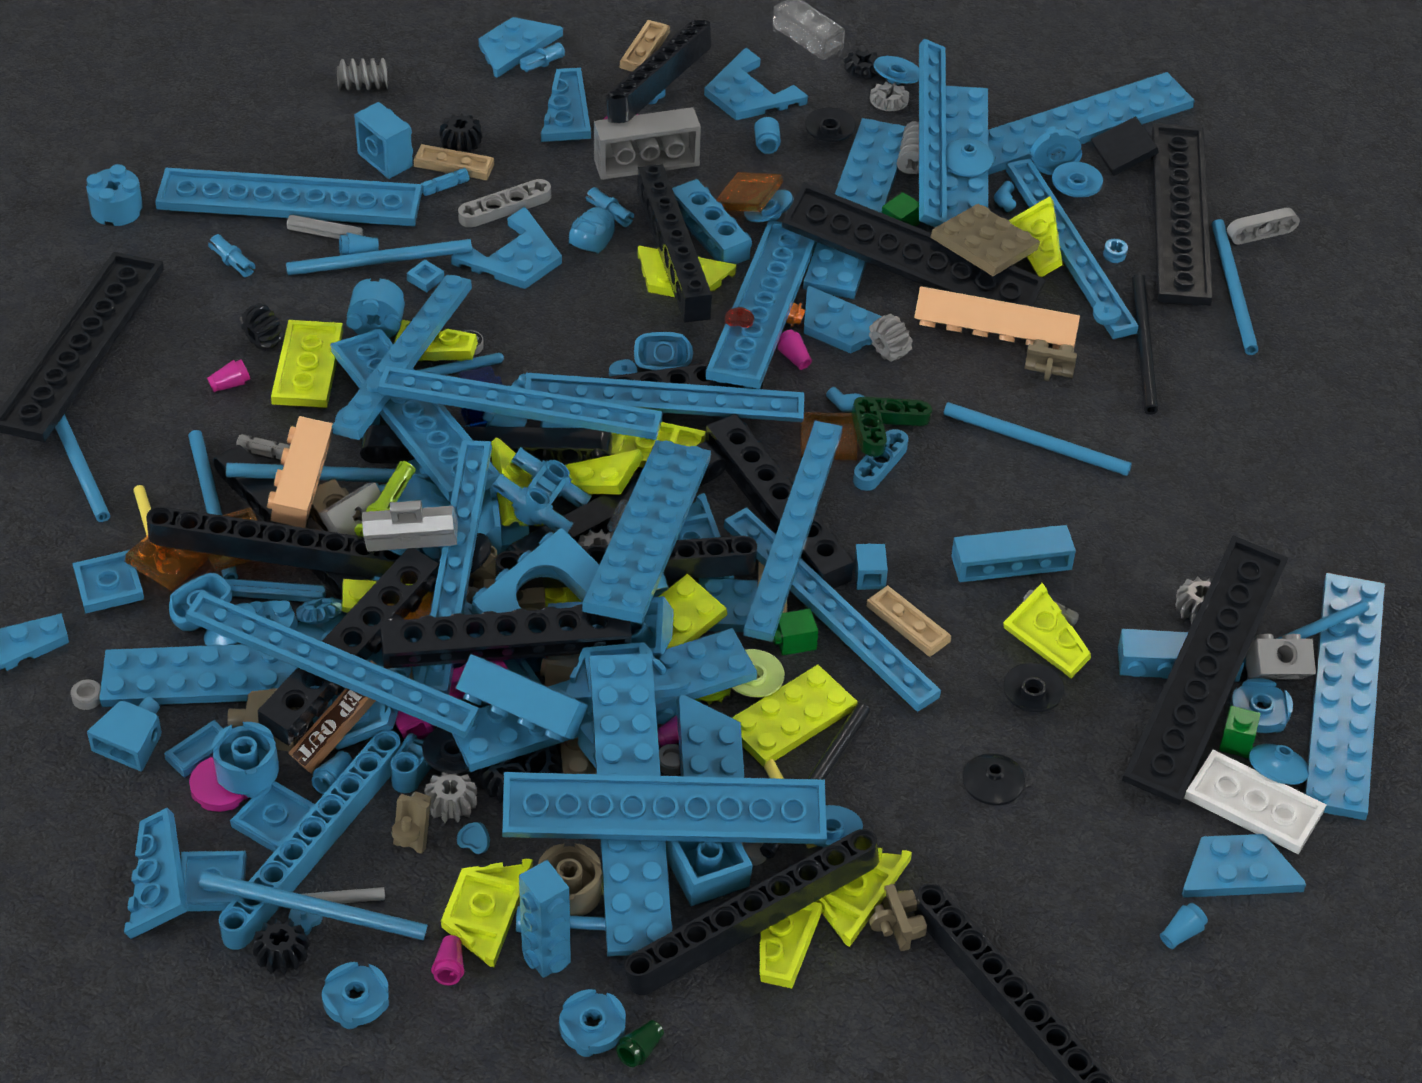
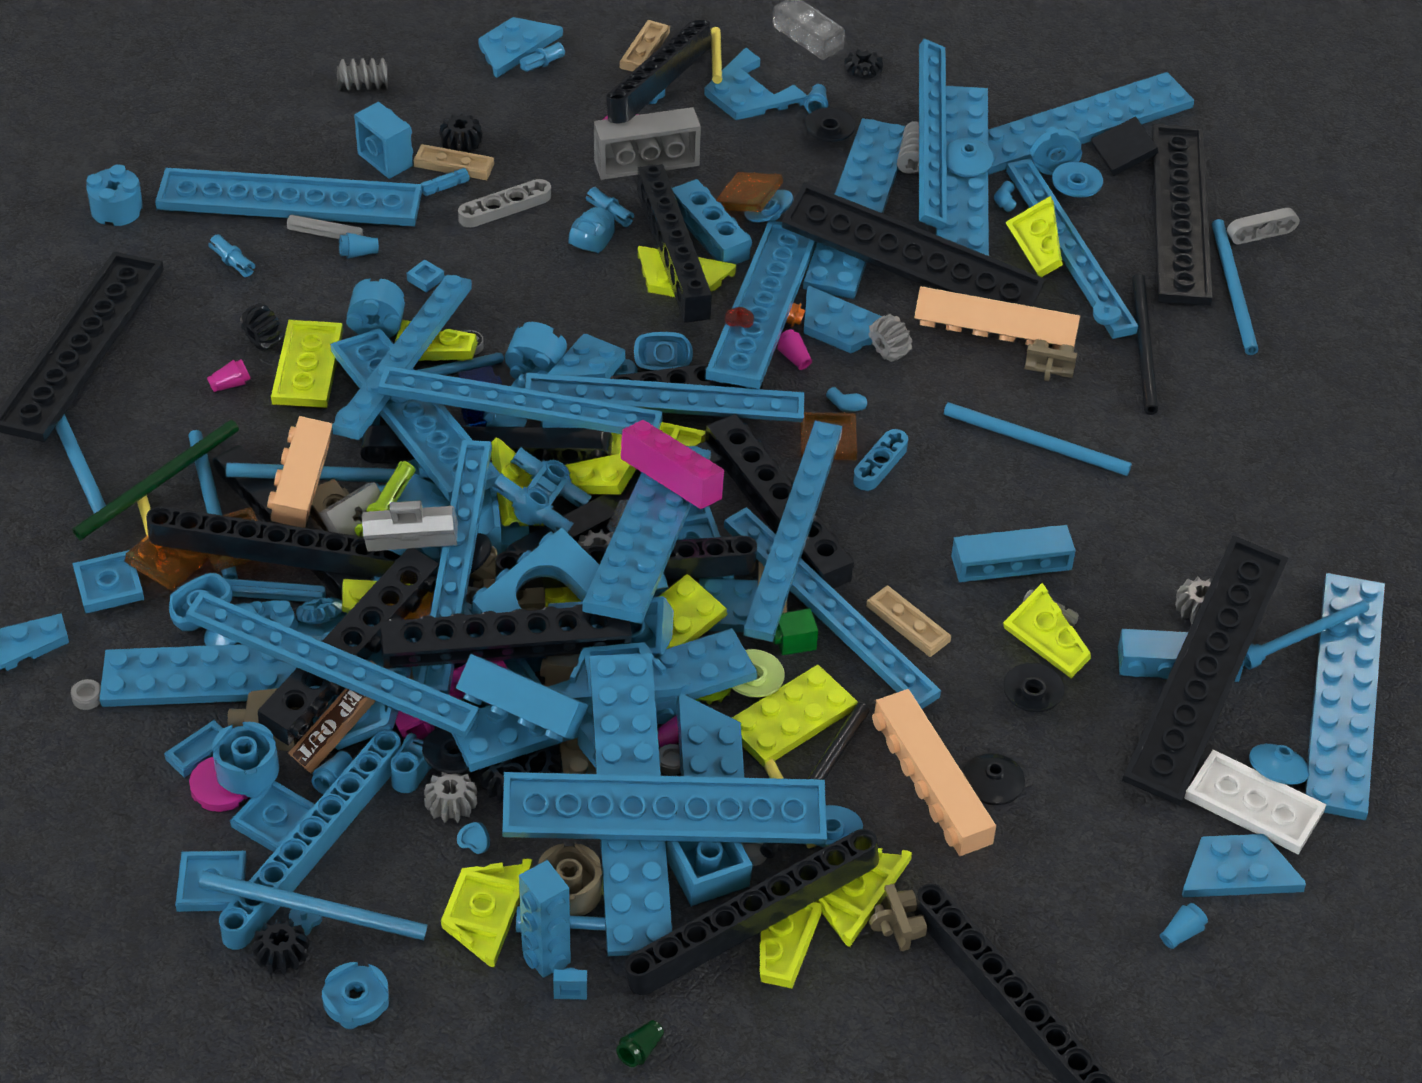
dark azure torso [87,697,162,772] -> none
dark azure wing [124,808,188,939] -> none
light grey axle [236,434,290,460] -> none
dark azure piece [286,239,473,276] -> none
light grey bar [302,887,385,904] -> none
dark tan hips [391,792,431,854] -> none
dark pink cone [431,935,464,986] -> none
dark azure wing [451,207,562,289] -> none
dark azure wing [541,68,591,142] -> none
dark azure plate [559,989,626,1057] -> none
dark azure brick [754,117,781,154] -> none
dark green beam [851,397,932,457] -> none
dark azure brick [854,543,888,590] -> none
light grey gear [870,82,909,111] -> none
dark azure dish [874,56,919,85] -> none
green brick [882,192,920,227] -> none
dark tan plate [930,204,1040,276] -> none
dark azure bush [1103,238,1128,263] -> none
green brick [1219,705,1261,758] -> none
dark azure plate [1230,678,1293,733] -> none
light grey brick [1245,634,1316,680] -> none
none -> dark green piece [72,420,239,540]
none -> dark azure brick [505,322,567,379]
none -> dark azure wing [548,334,626,379]
none -> dark azure plate [553,968,587,1000]
none -> dark pink brick [621,420,724,509]
none -> light yellow bar [711,27,722,84]
none -> dark azure cone [804,84,829,114]
none -> light nougat brick [872,689,996,856]

